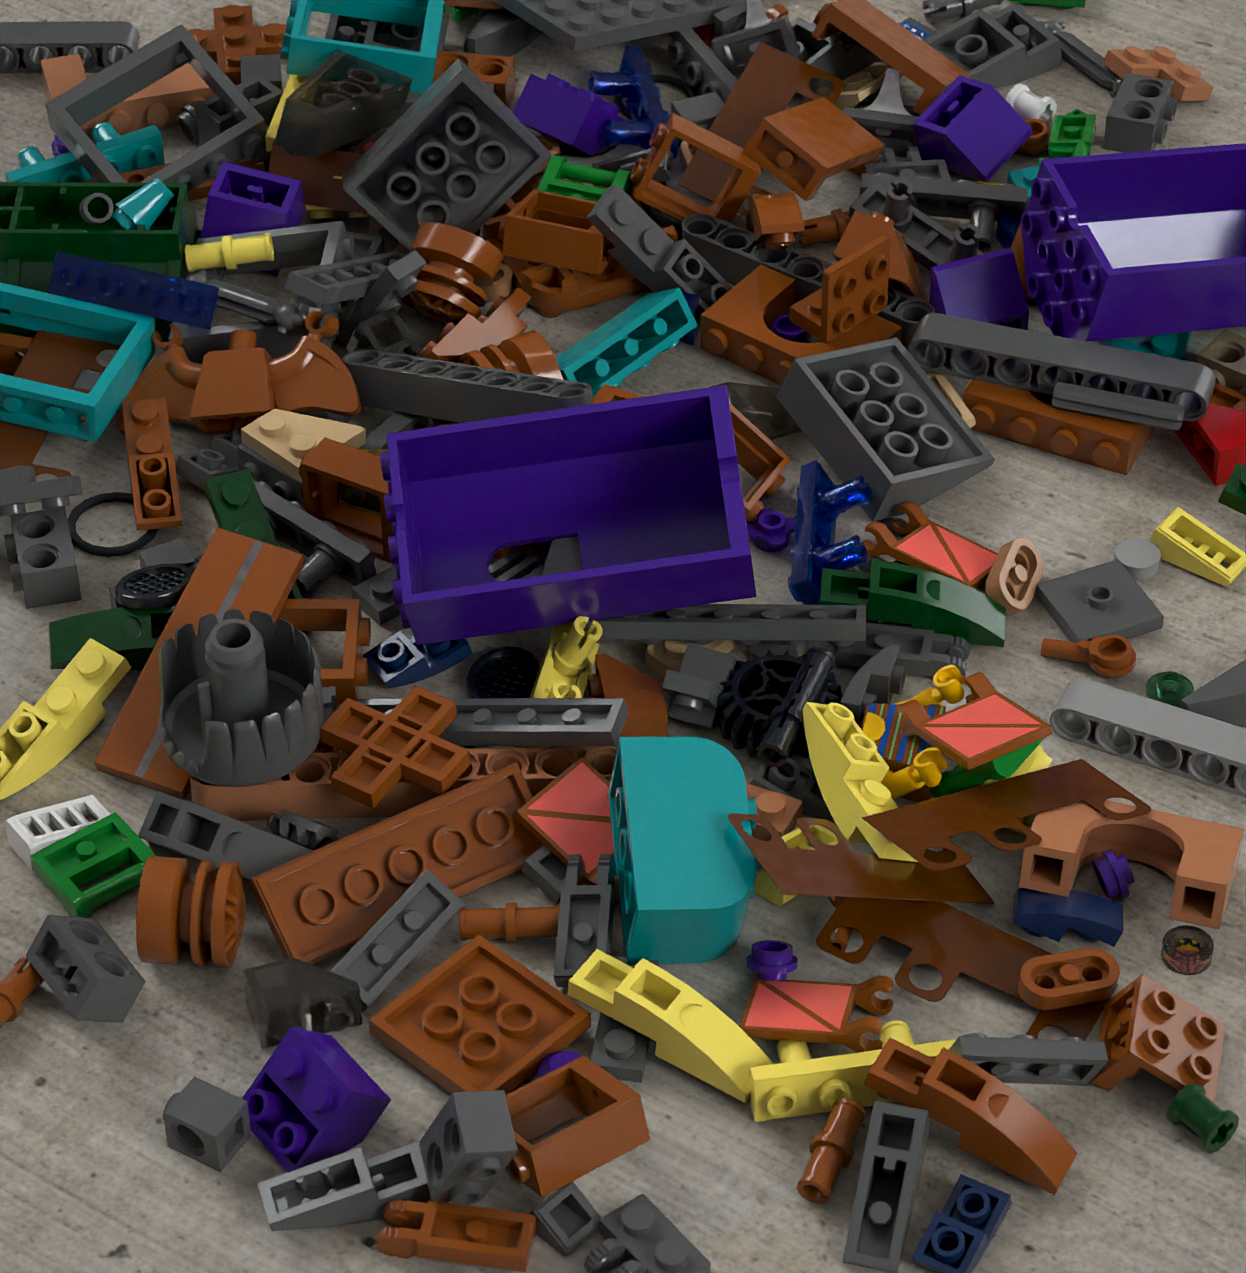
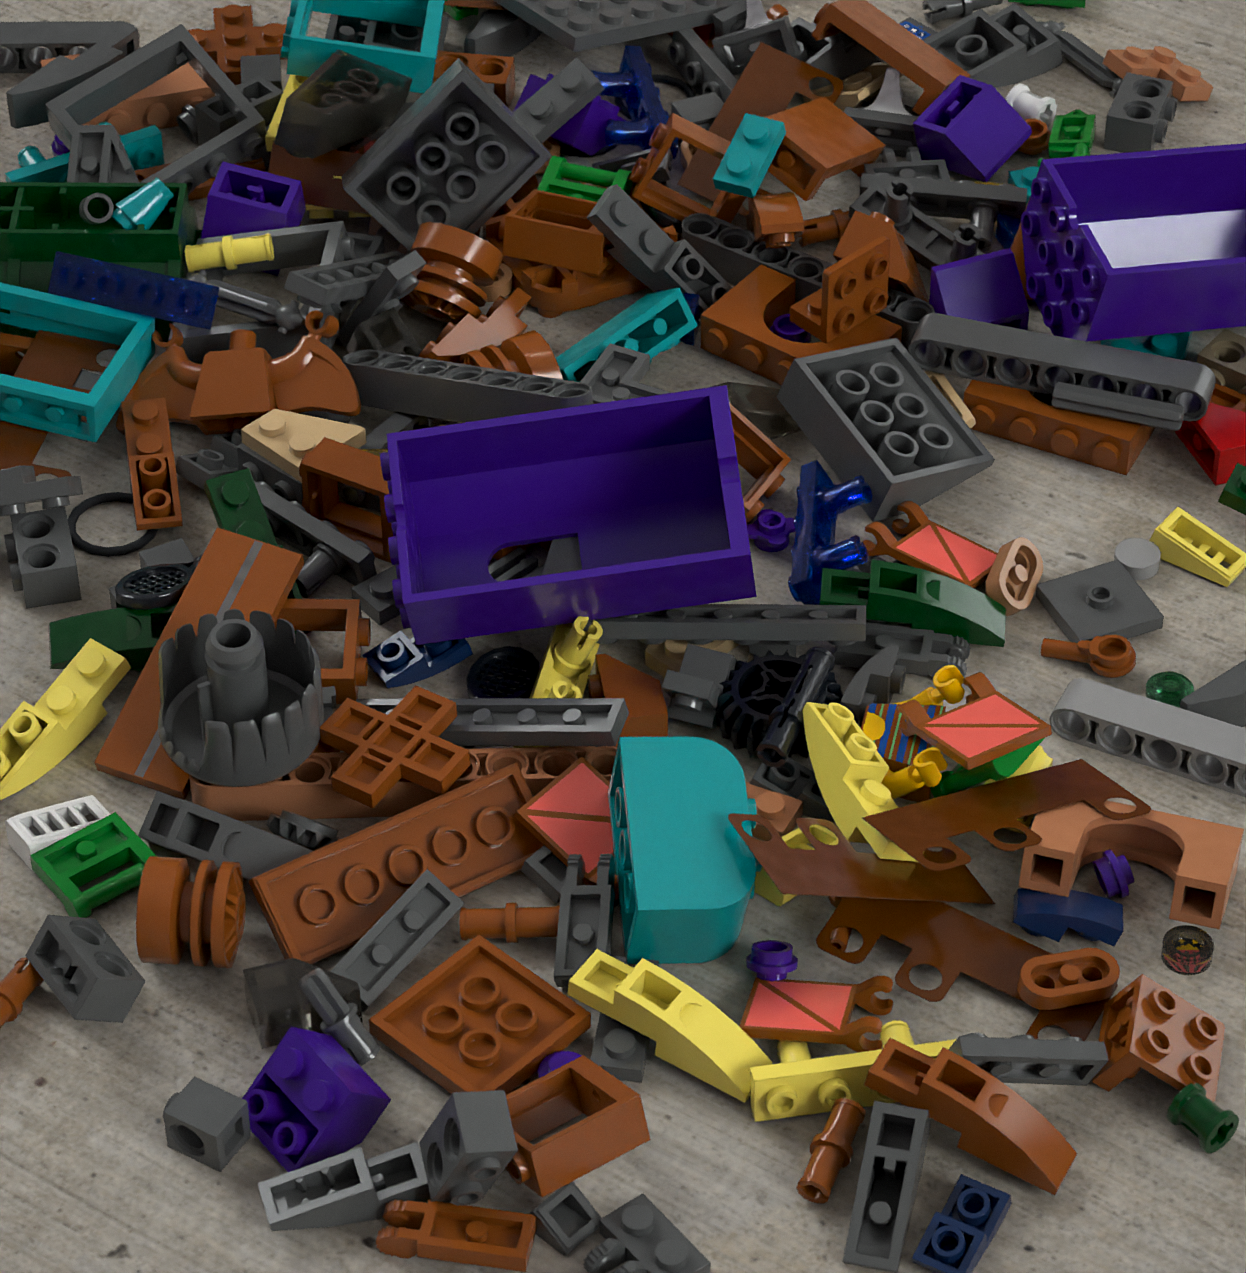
none -> dark grey slope [6,24,140,129]
none -> dark grey wing [67,125,139,183]
none -> dark grey axle [299,968,381,1066]
none -> dark grey plate [513,57,605,144]
none -> dark grey plate [580,343,671,404]
none -> teal plate [713,113,786,198]

